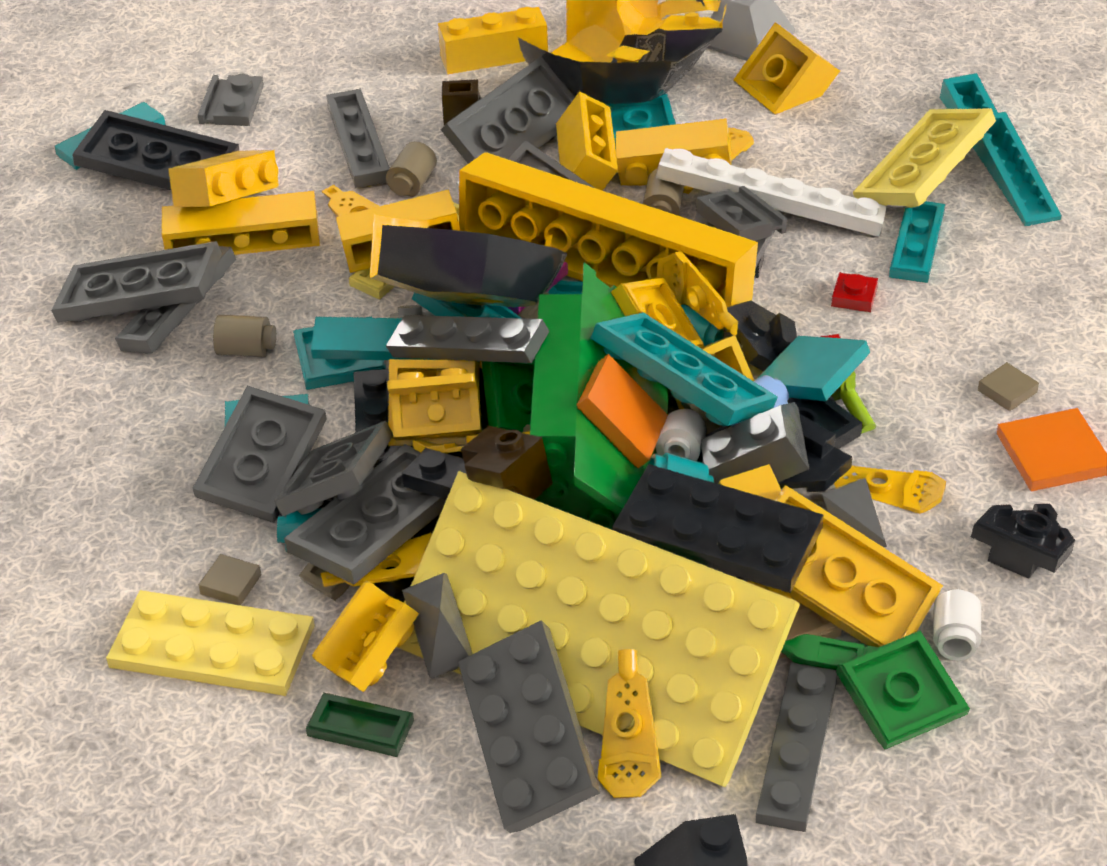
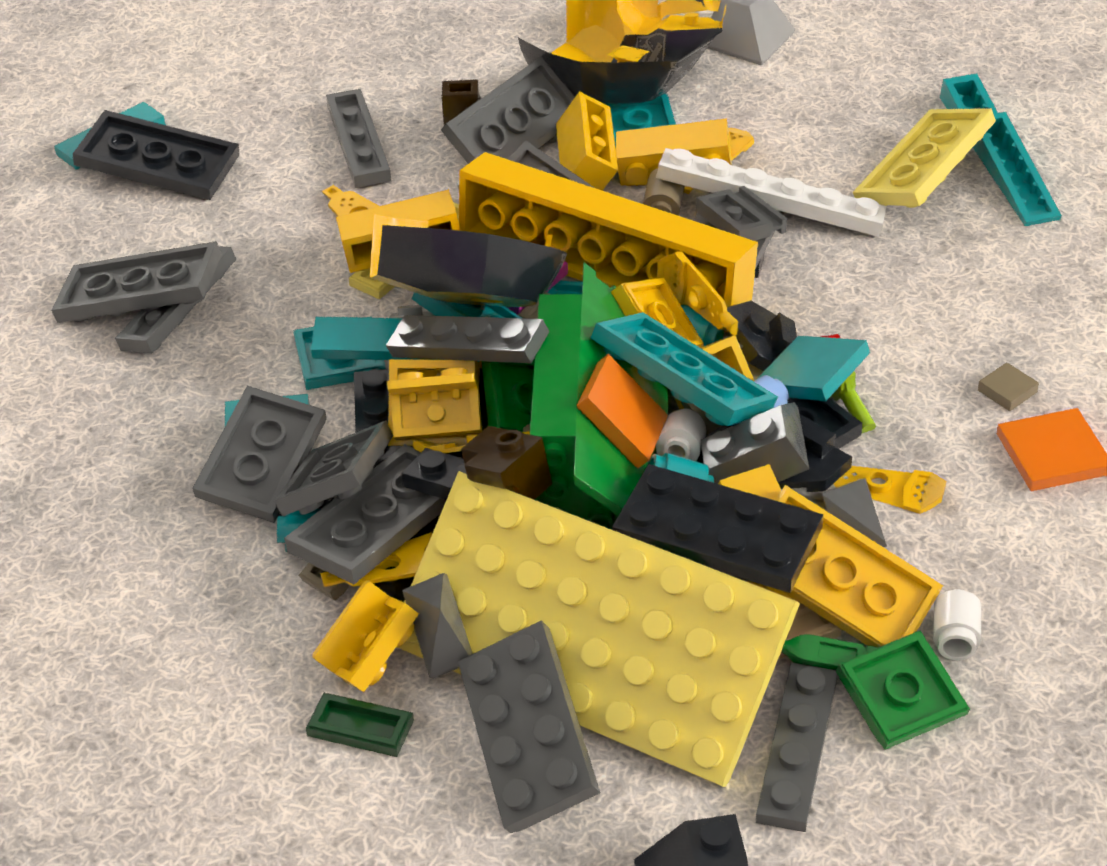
light yellow plate [106,590,315,696] -> none
yellow brick [161,191,320,255] -> none
yellow brick [168,150,279,207] -> none
dark grey plate [198,74,264,126] -> none
dark tan tile [198,554,262,605] -> none
dark tan brick [213,315,277,357] -> none
dark tan brick [386,141,437,197] -> none
yellow brick [438,7,548,75] -> none
yellow piece [597,649,662,798] -> none
yellow slope [733,22,840,115] -> none
red plate [831,272,878,313] -> none
teal tile [889,201,945,283] -> none
black plate [971,504,1075,579] -> none

